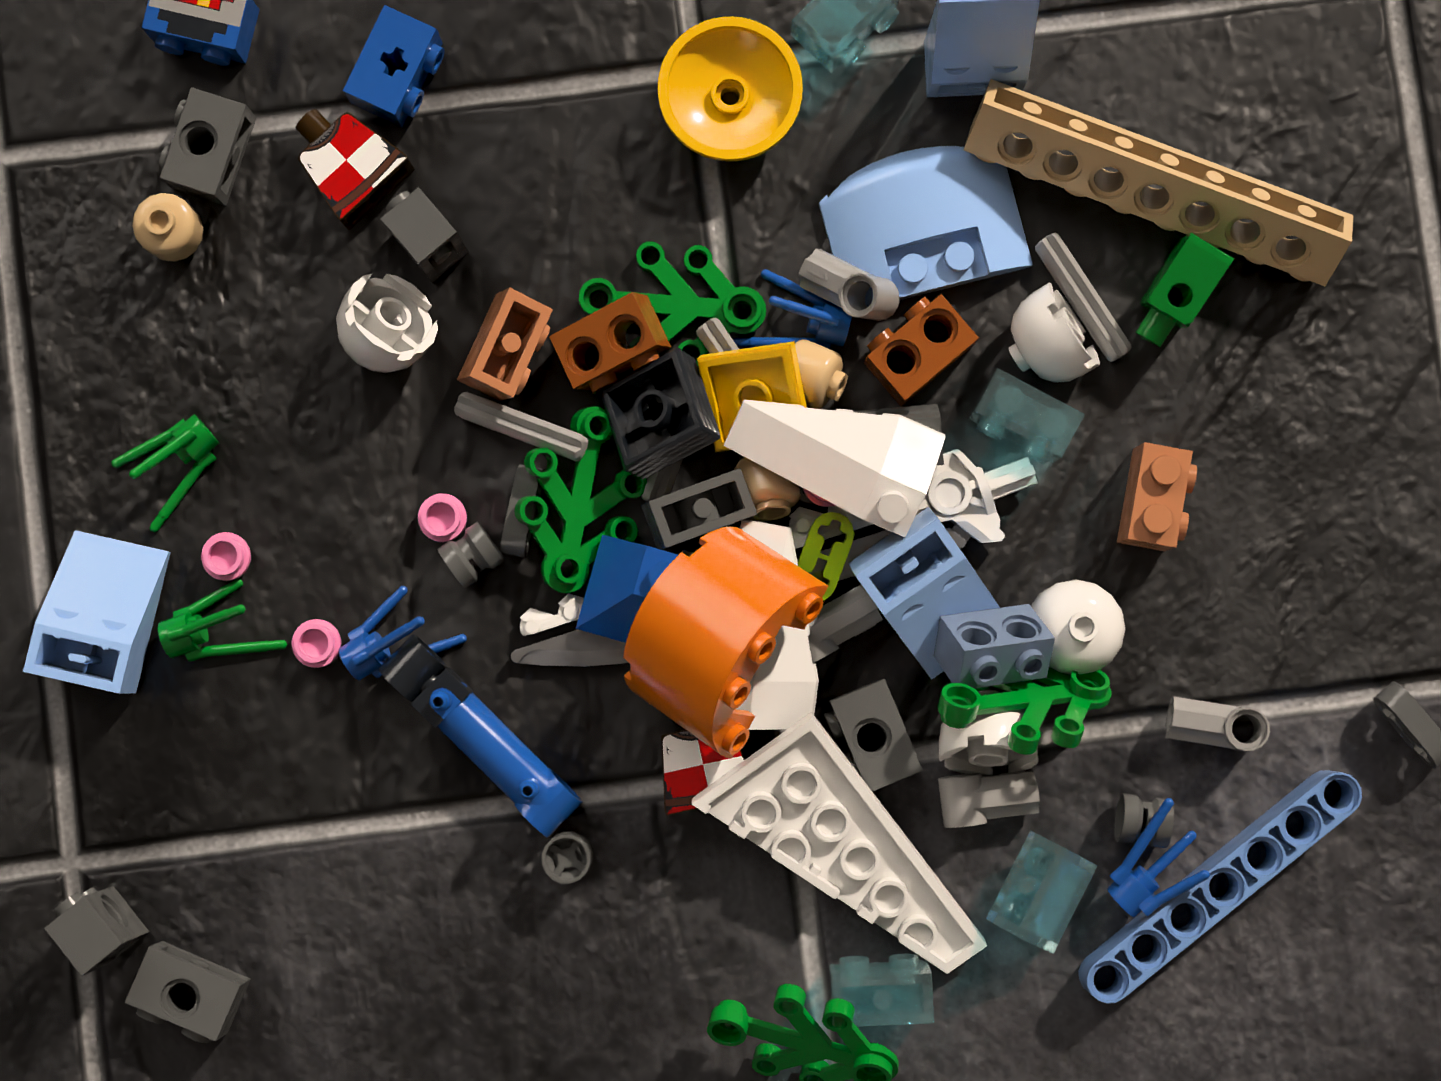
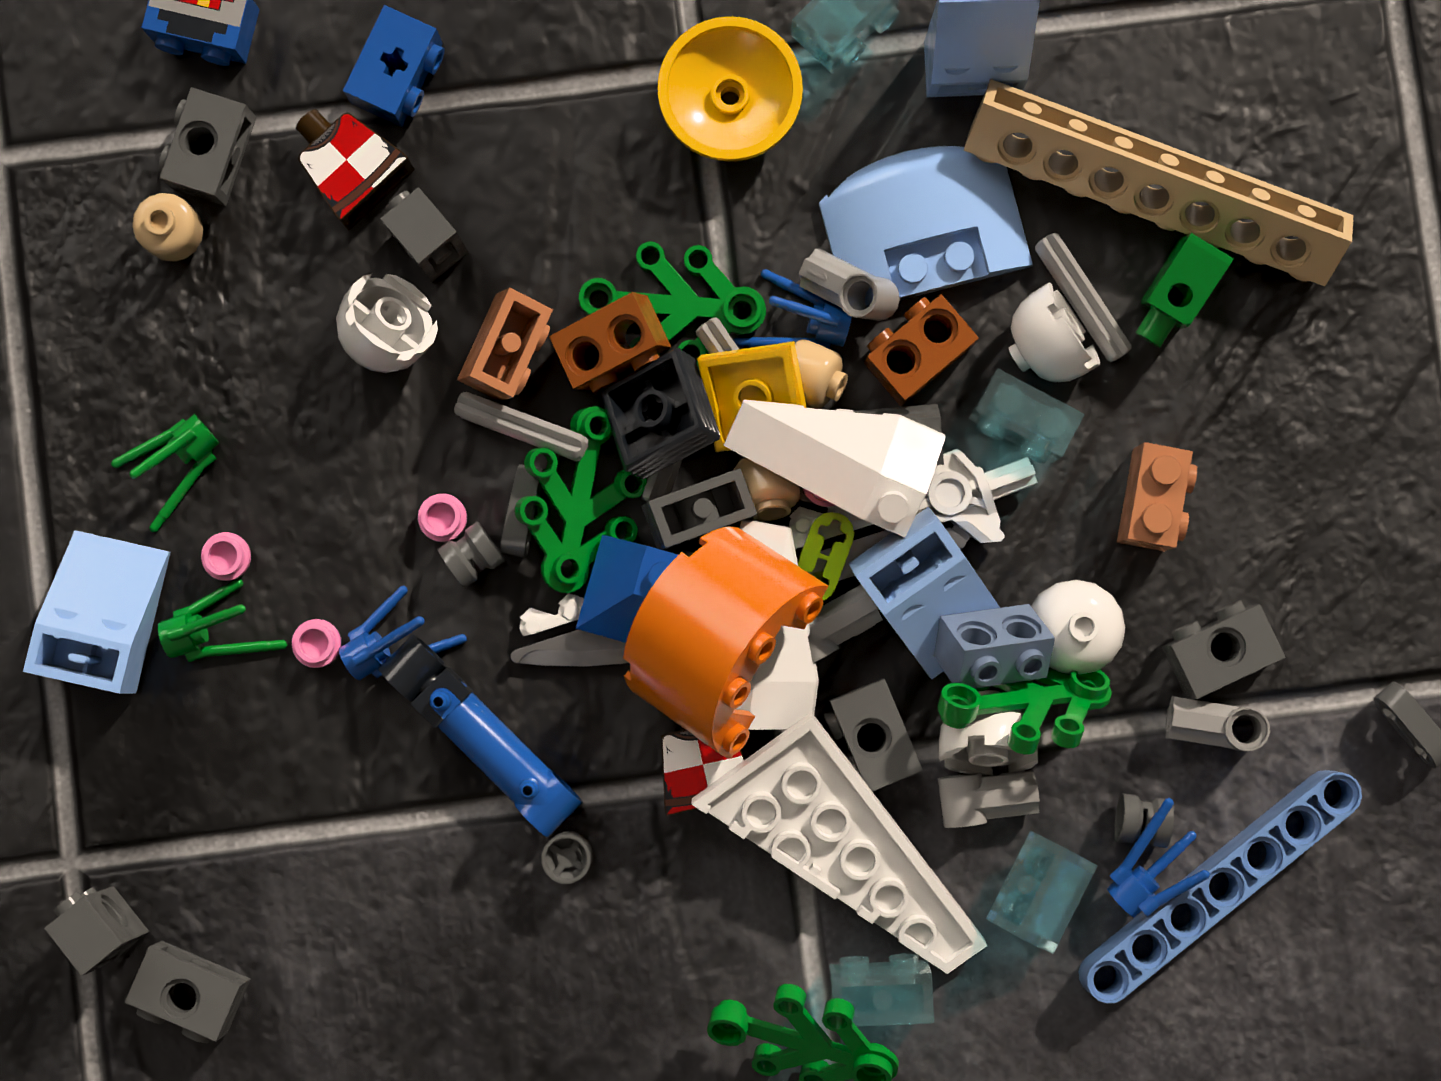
none -> dark grey brick [1161,600,1286,699]

